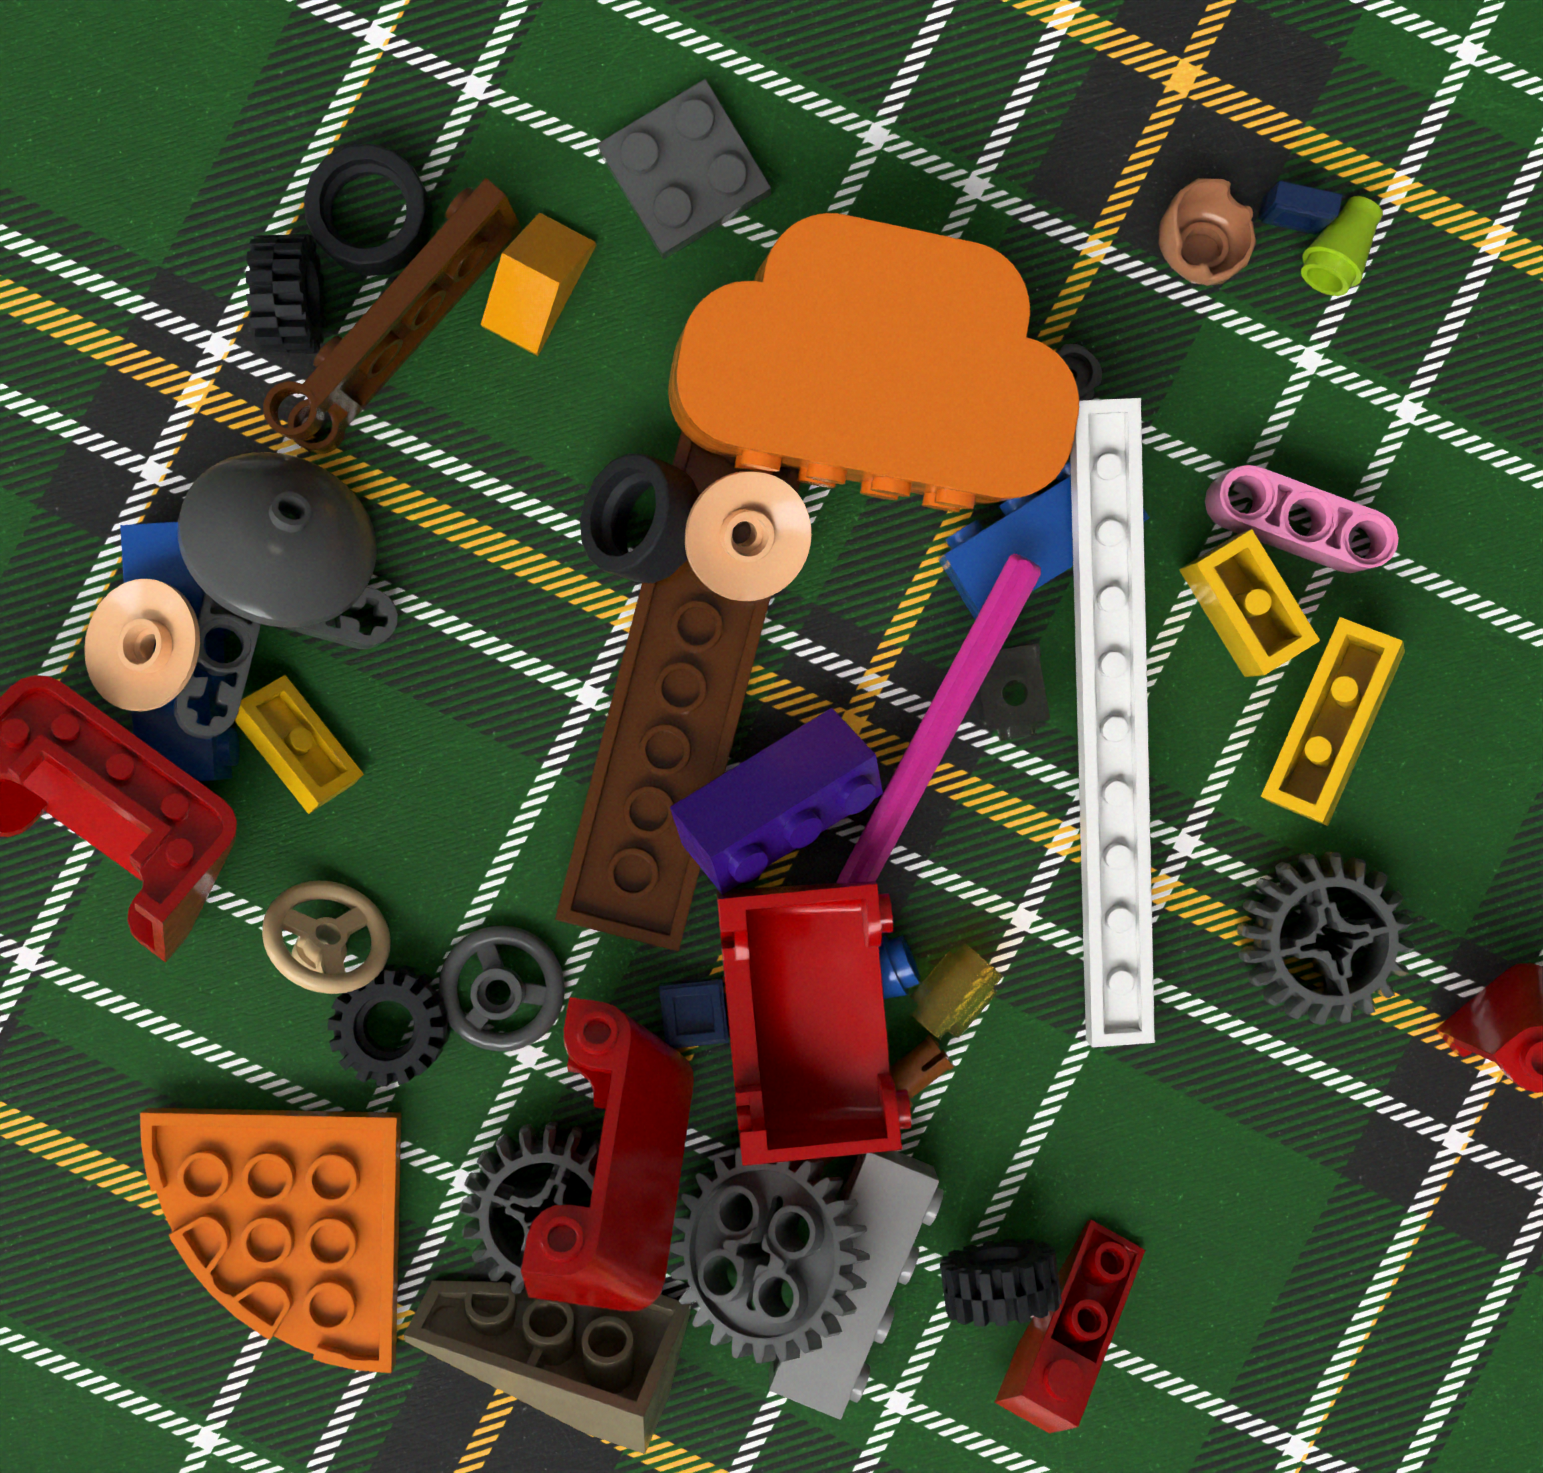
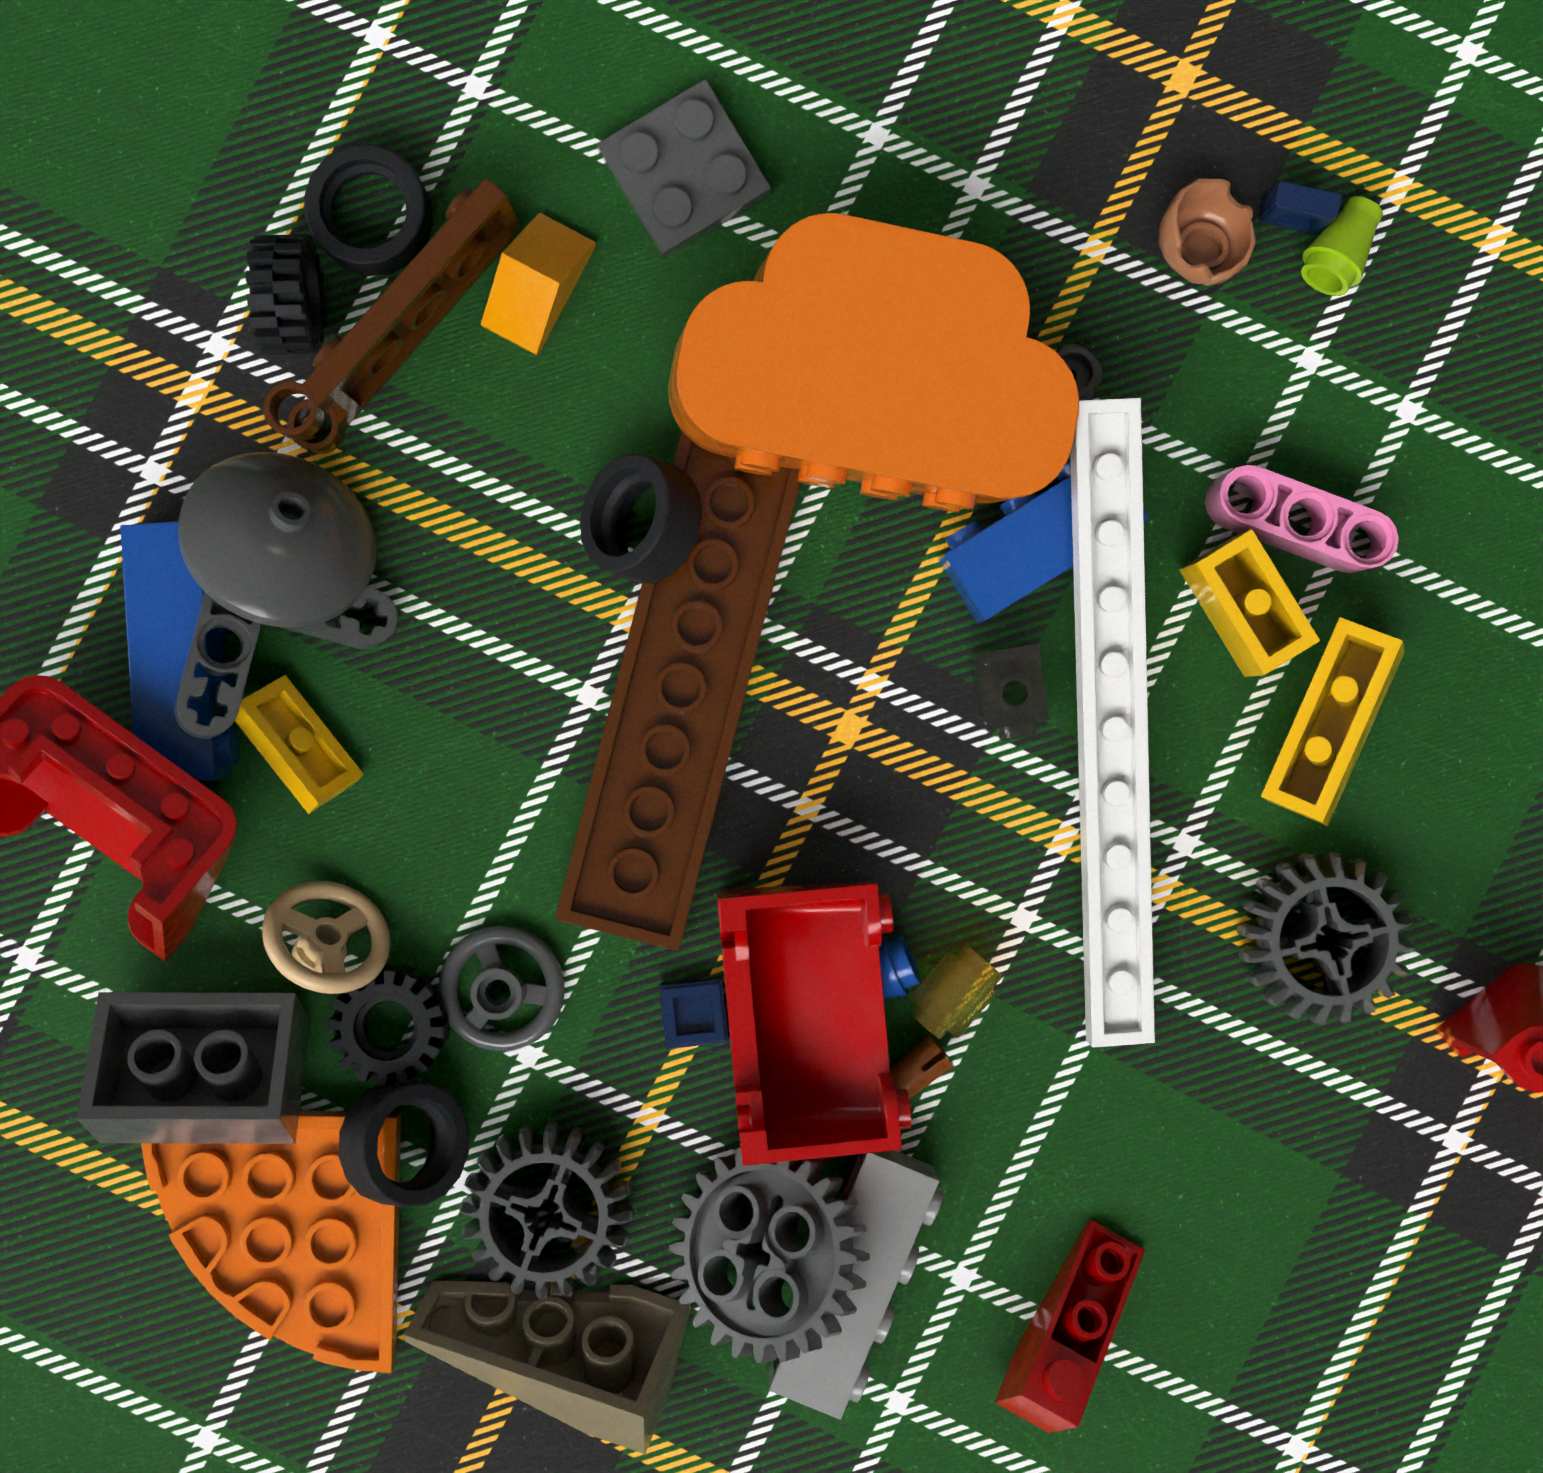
light nougat dish [85,579,200,712] -> none
red windscreen [521,997,694,1311] -> none
dark purple brick [670,708,883,895] -> none
light nougat dish [685,471,812,601] -> none
dark pink axle [837,554,1041,883] -> none
black tyre [940,1239,1062,1327] -> none
none -> dark grey brick [76,992,310,1144]
none -> black tyre [338,1081,469,1207]

